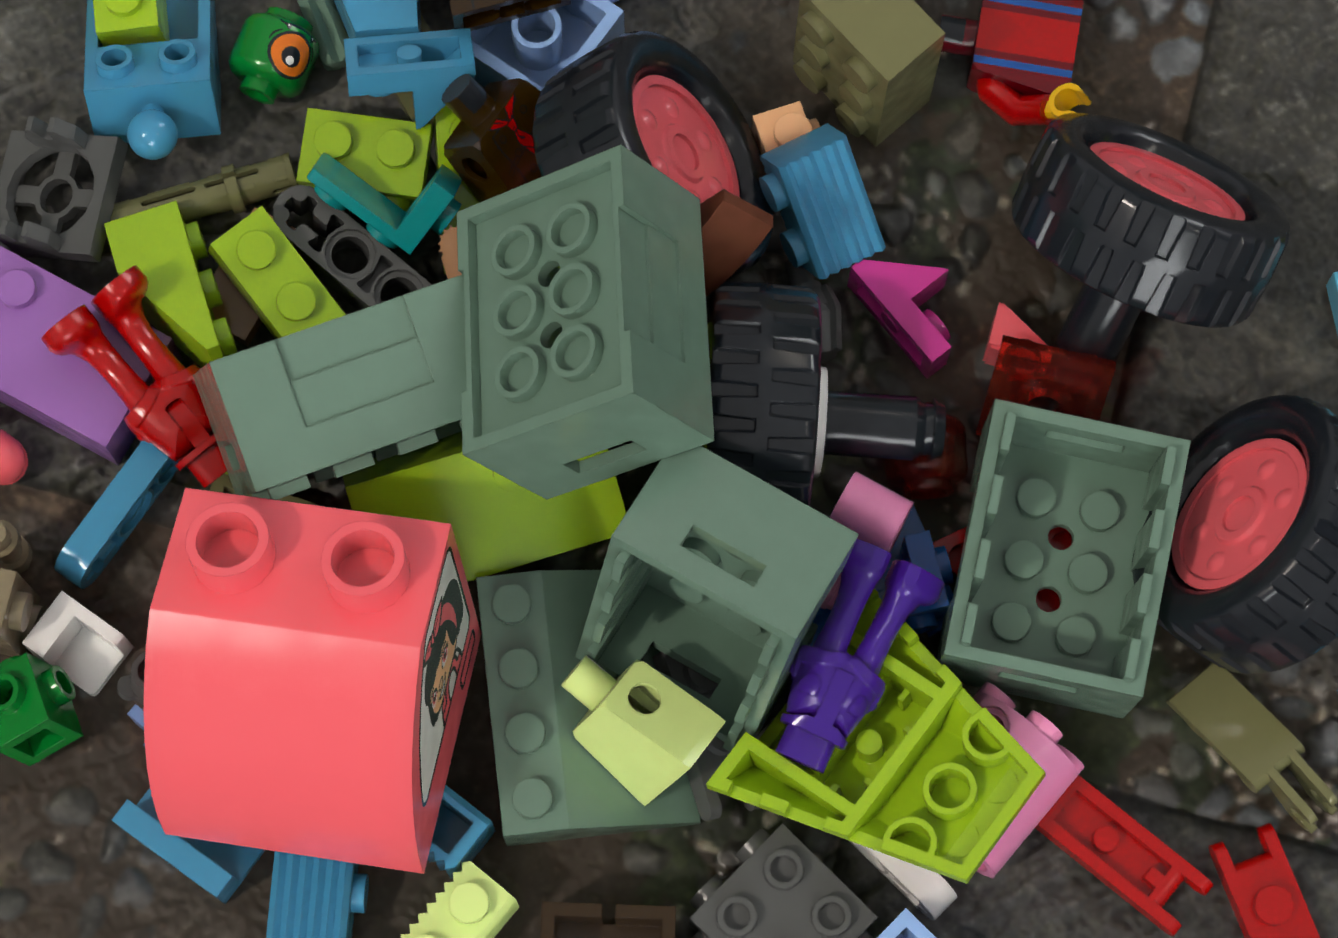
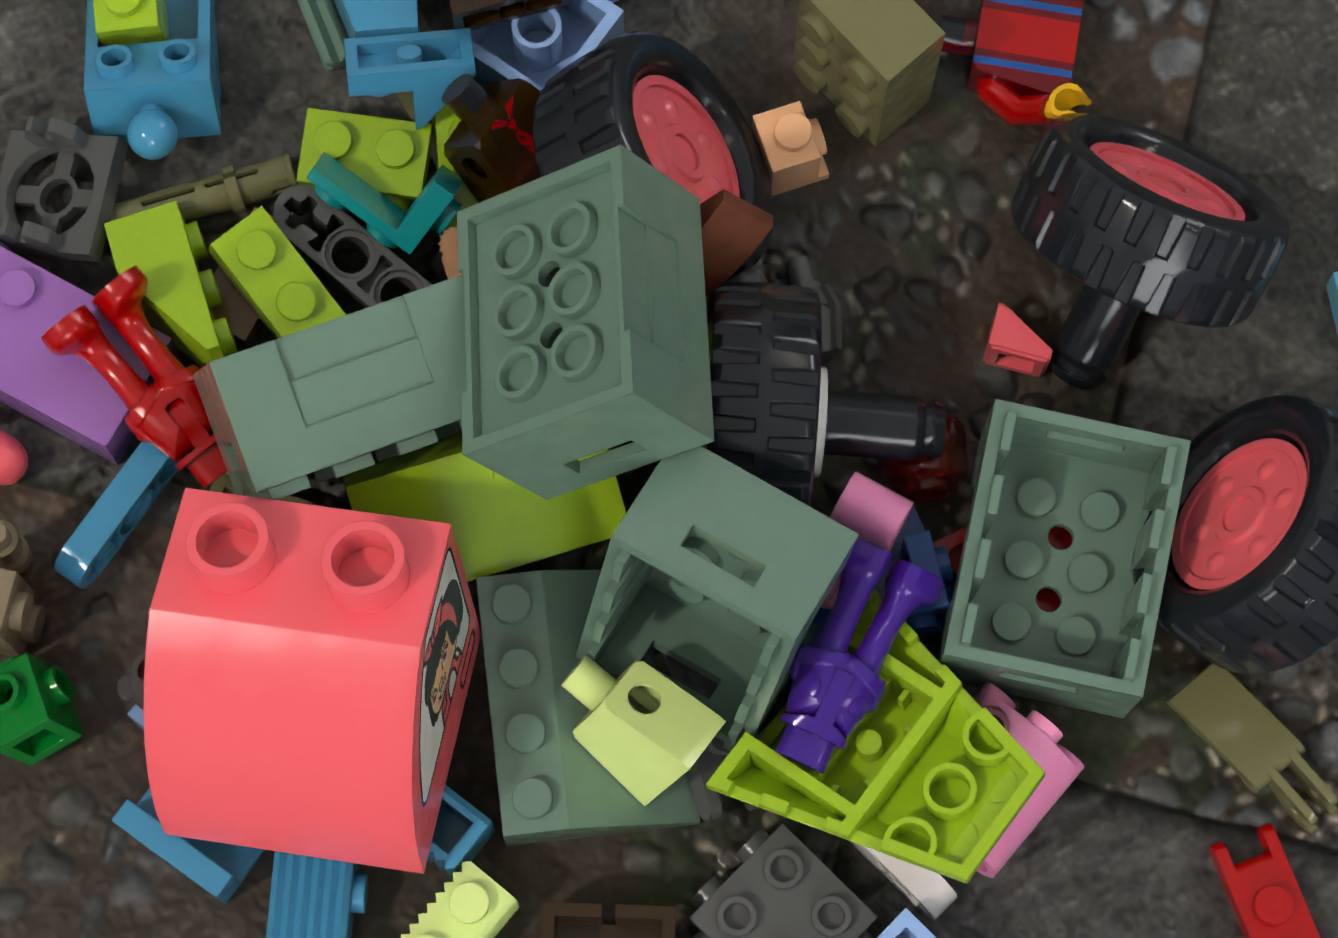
white panel [22,591,134,696] -> none
green head [228,7,320,104] -> none
dark azure brick [759,123,886,279] -> none
dark pink slope [847,259,952,379] -> none
clear red piece [976,335,1116,435] -> none
red hinge [1035,775,1214,937] -> none

